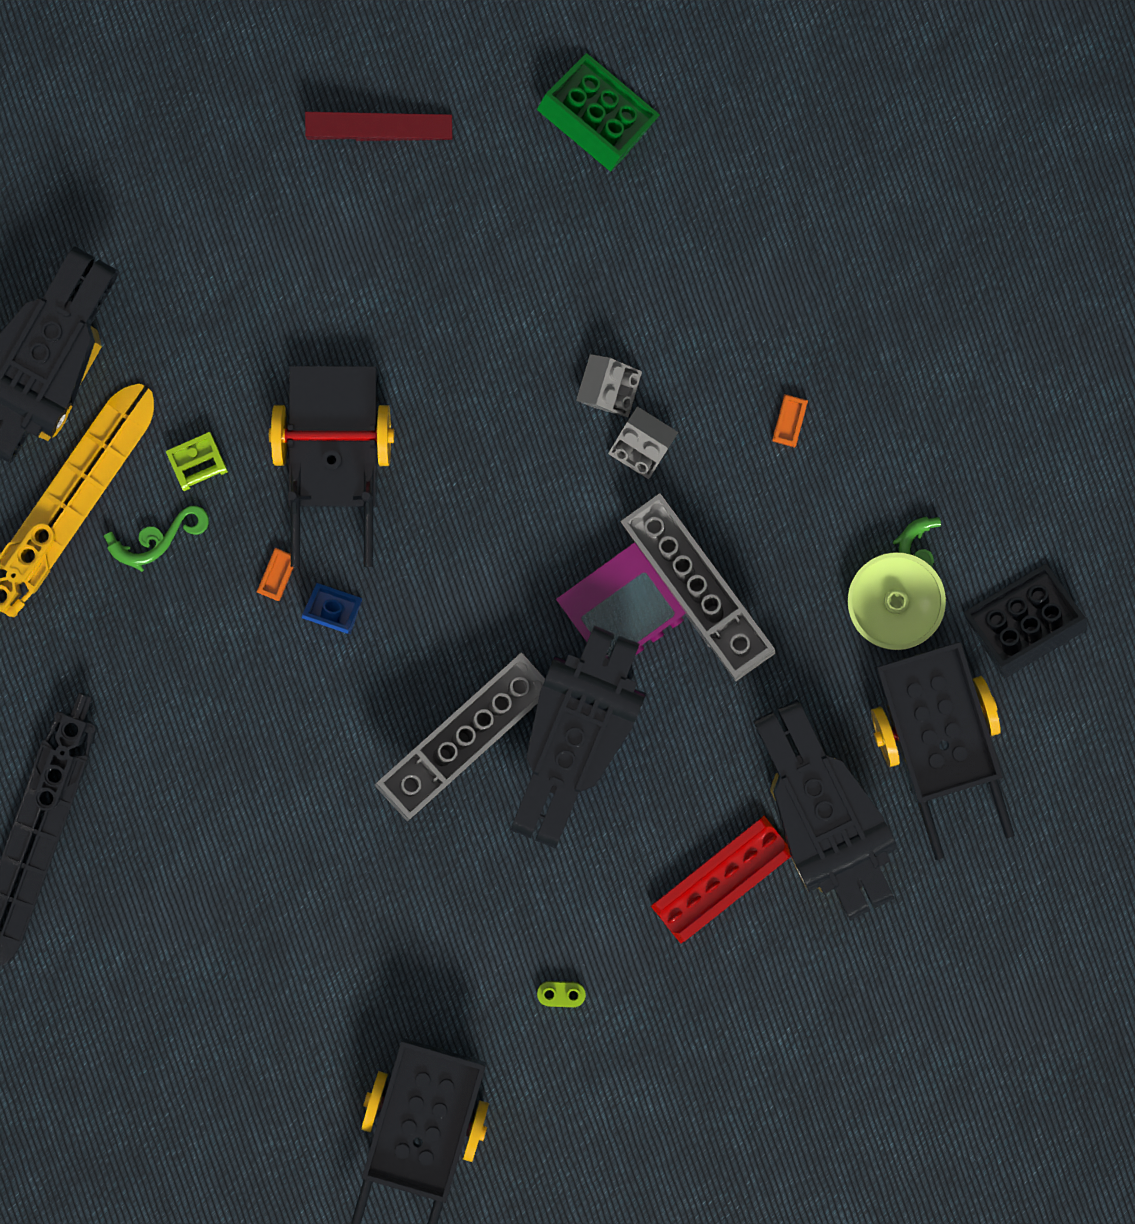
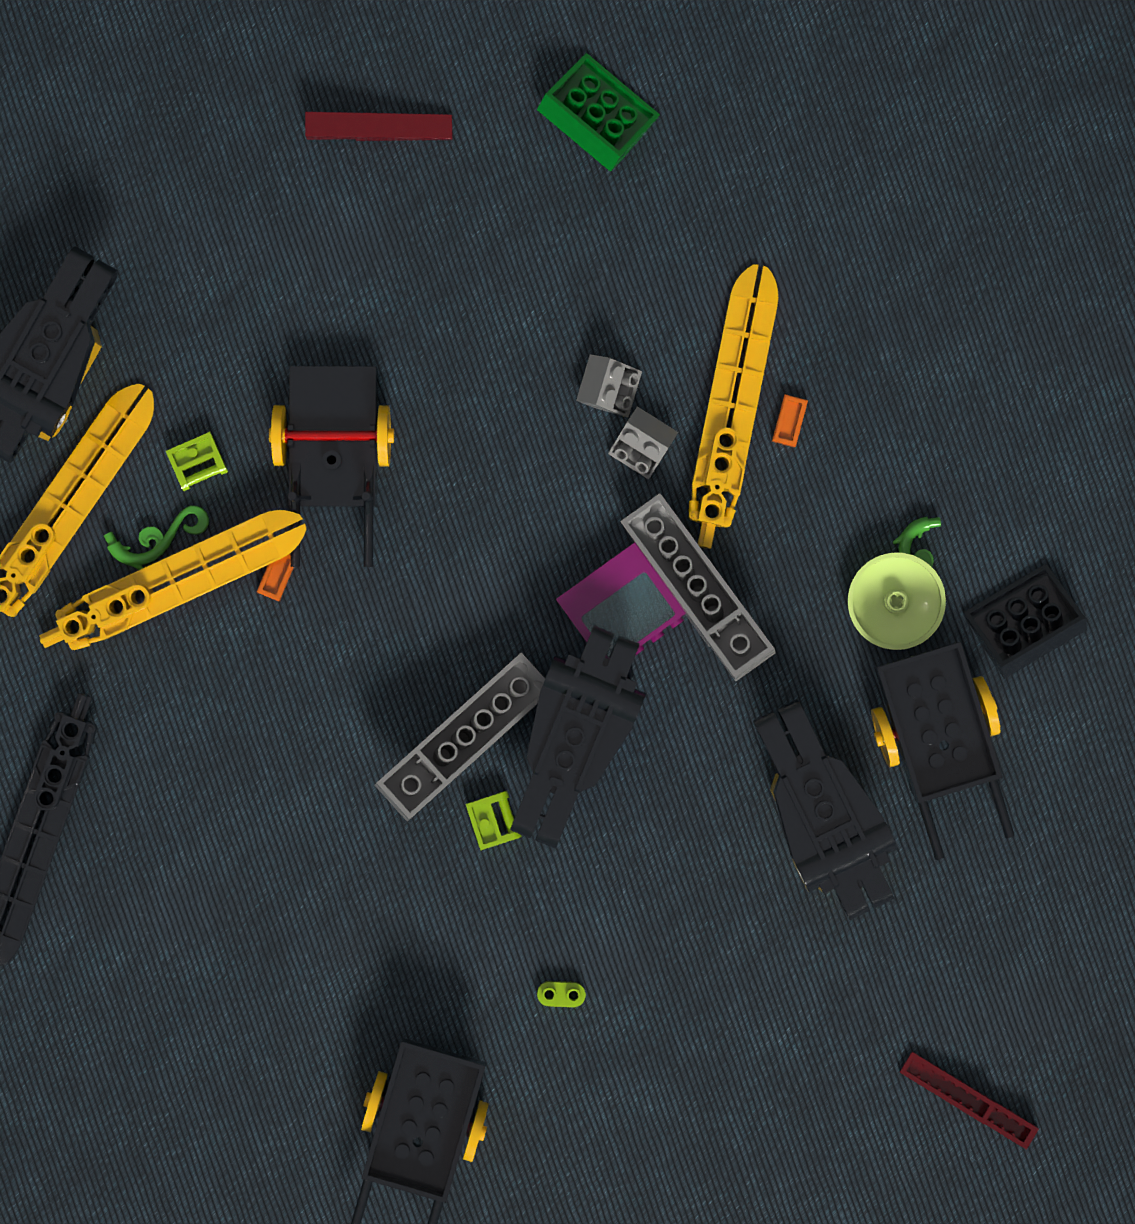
blue slope [302,583,362,634] -> none
red plate [650,815,791,944] -> none
none -> yellow piece [39,510,306,650]
none -> lime plate [466,791,522,851]
none -> yellow piece [688,265,778,549]
none -> dark red slope [900,1051,1039,1150]

